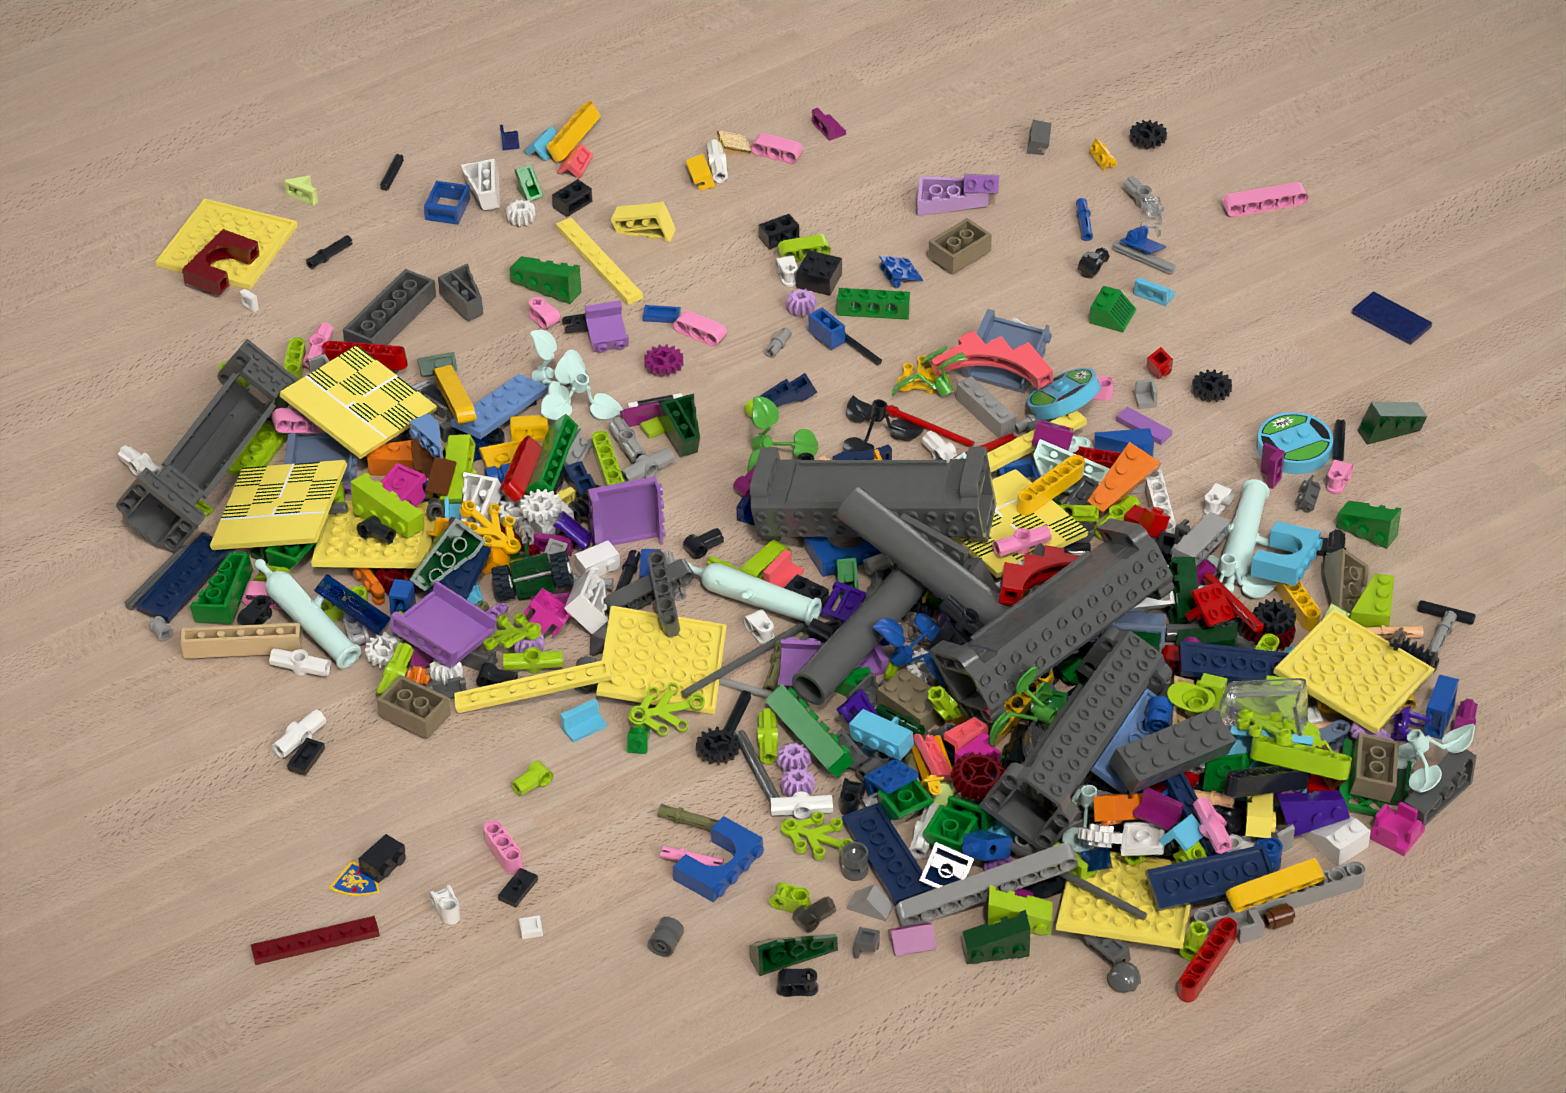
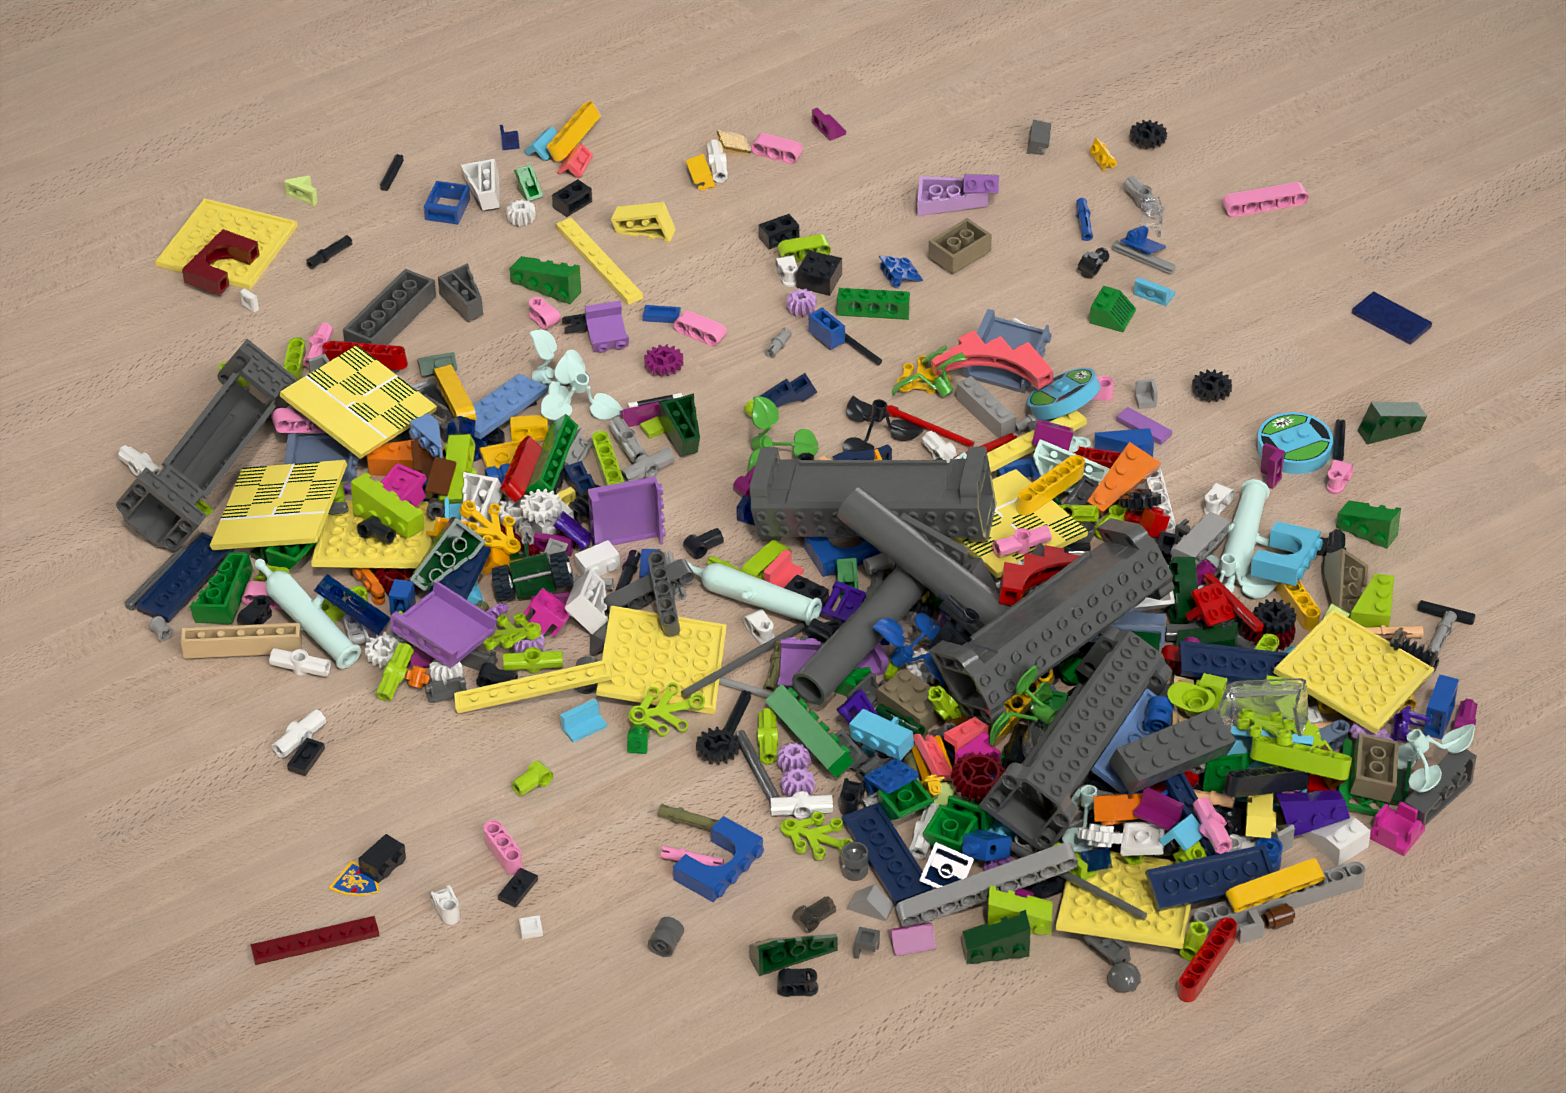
lime tile [226,422,288,476] -> none
dark tan brick [377,675,451,739] -> none
lime piece [769,882,811,915] -> none
red brick [1146,347,1173,380] -> none
dark grey hinge [1295,475,1321,512] -> none
none -> clear blue panel [447,416,476,440]
none -> black gear [1120,488,1162,512]

